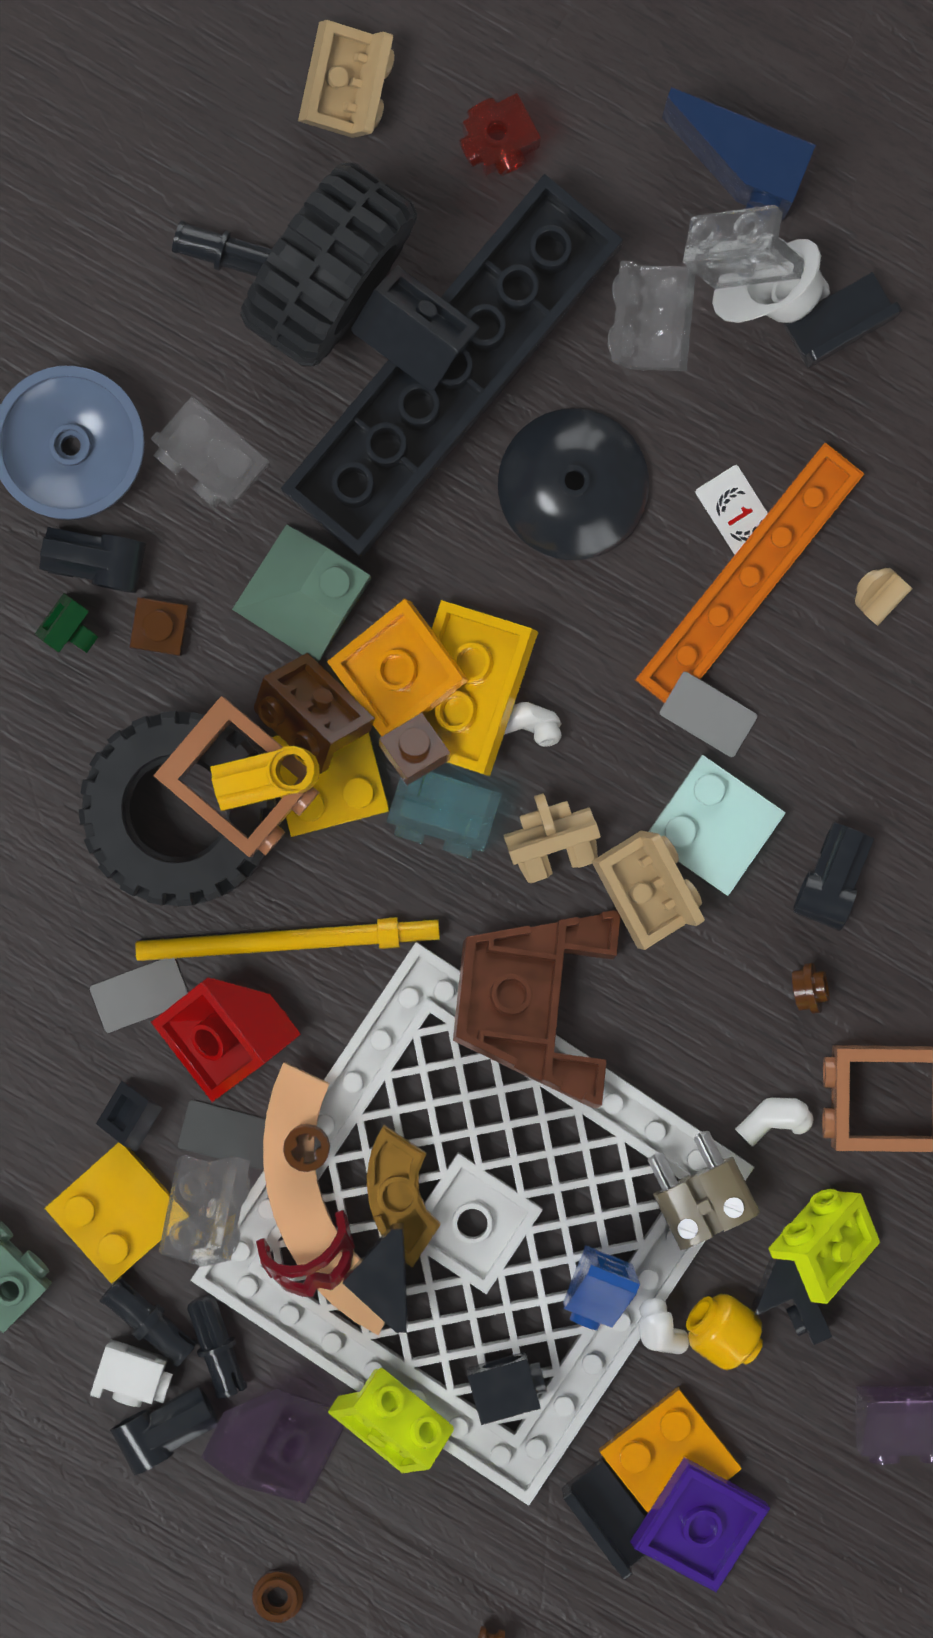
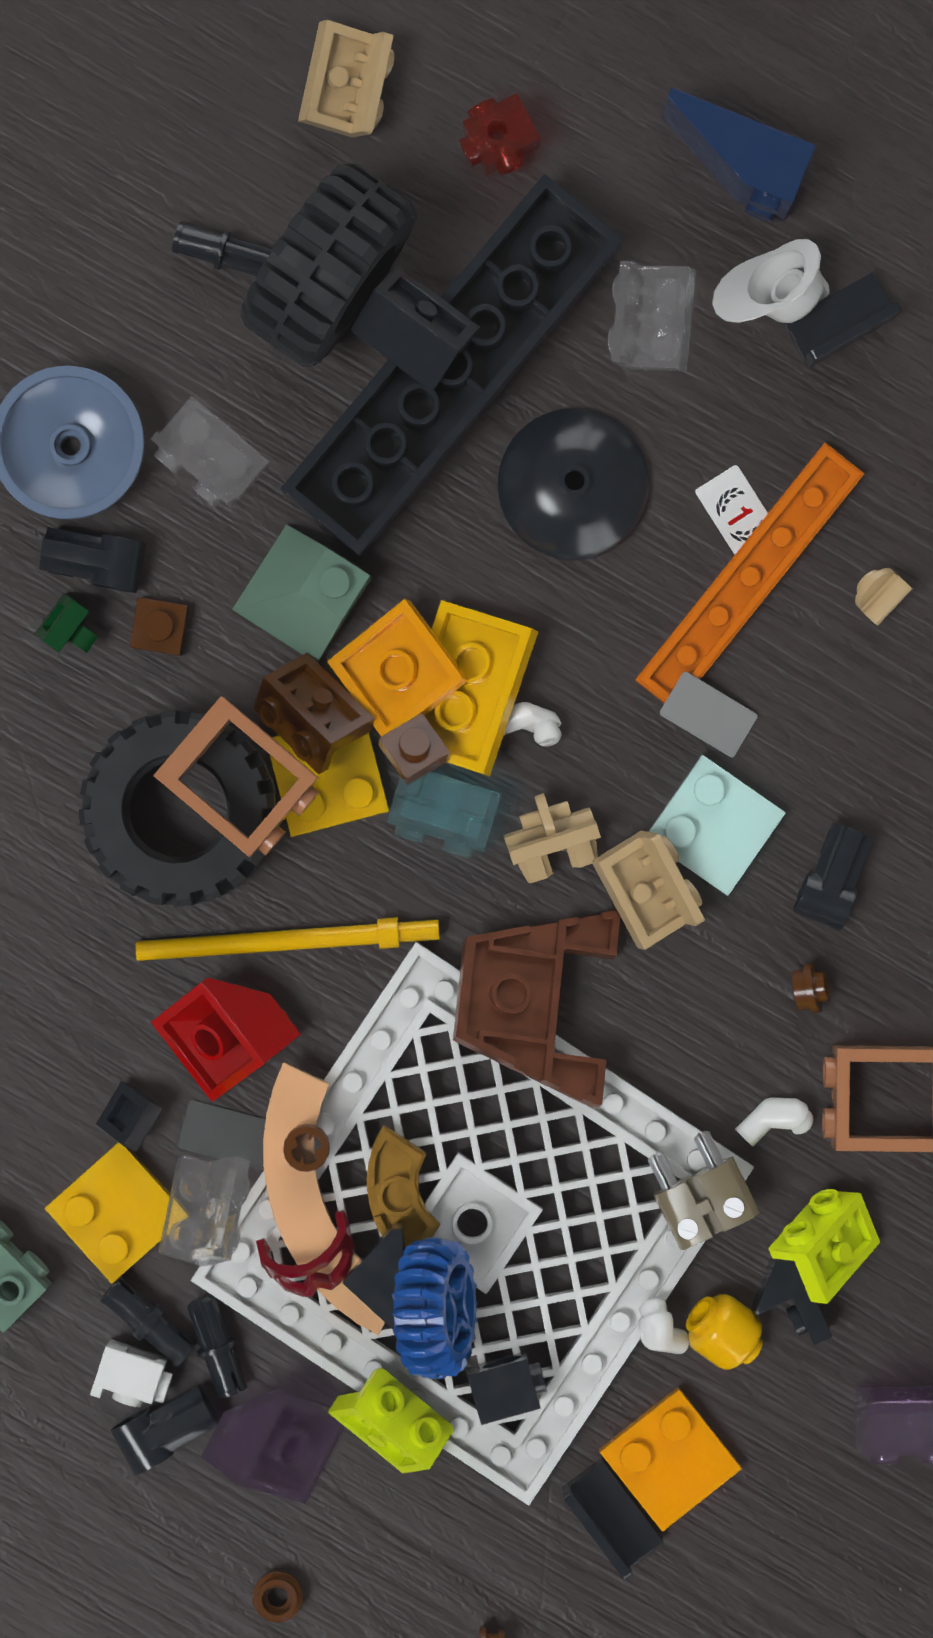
light grey sticker [90,958,188,1033] -> none
yellow piece [210,746,319,811] -> none
blue slope [563,1245,640,1331] -> none
dark purple tile [630,1457,770,1592] -> none
clear bracket [683,205,804,289] -> none
none -> blue gear [391,1238,478,1379]

